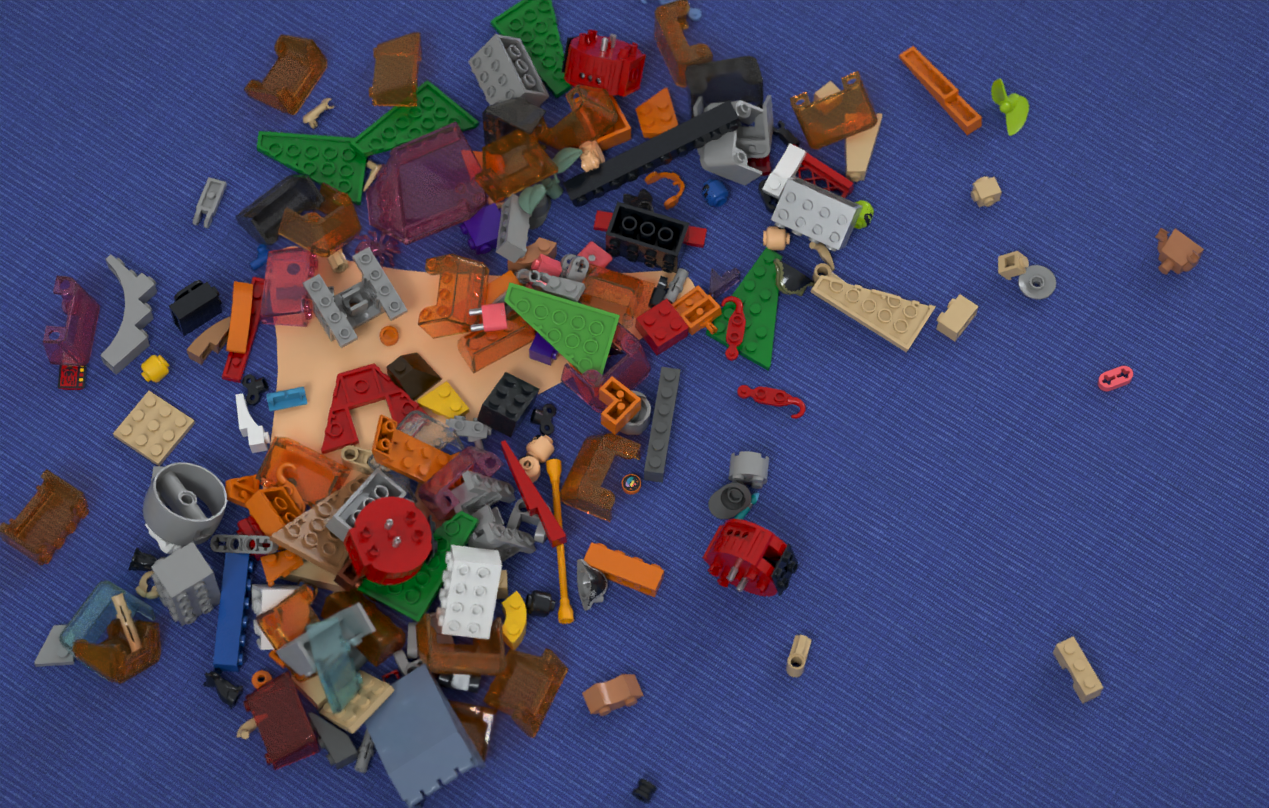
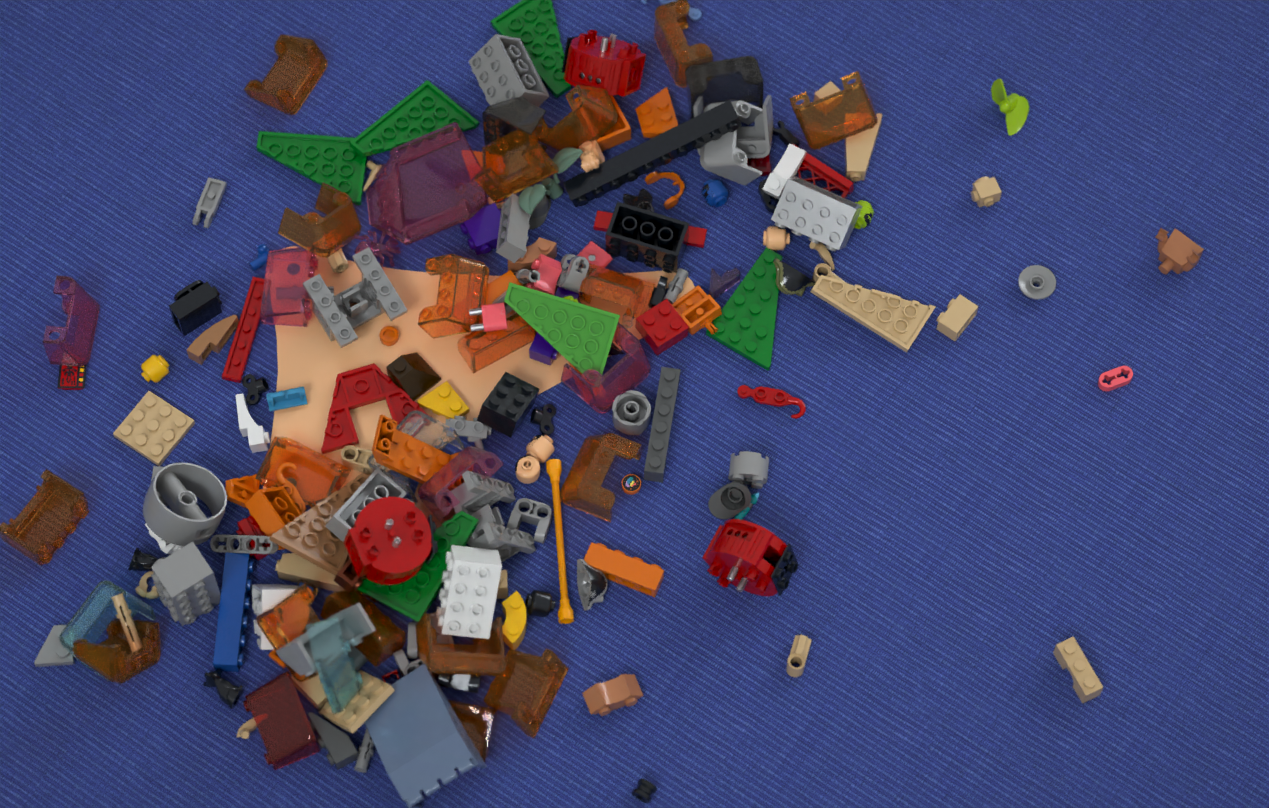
light grey arch [100,255,157,375] -> none
orange slope [226,281,253,354] -> none
clear smoke windscreen [235,174,325,245] -> none
orange plate [252,670,272,690] -> none
orange wing [260,550,304,587] -> none
tan piece [303,98,334,129] -> none
clear orange windscreen [369,32,422,107] -> none
red slope [501,441,567,548] -> none
light grey hinge [532,272,586,302] -> none
orange brick [599,376,641,435] -> none
red piece [721,296,746,361] -> none
orange slope [899,46,982,135] -> none
tan brick [998,251,1029,280] -> none

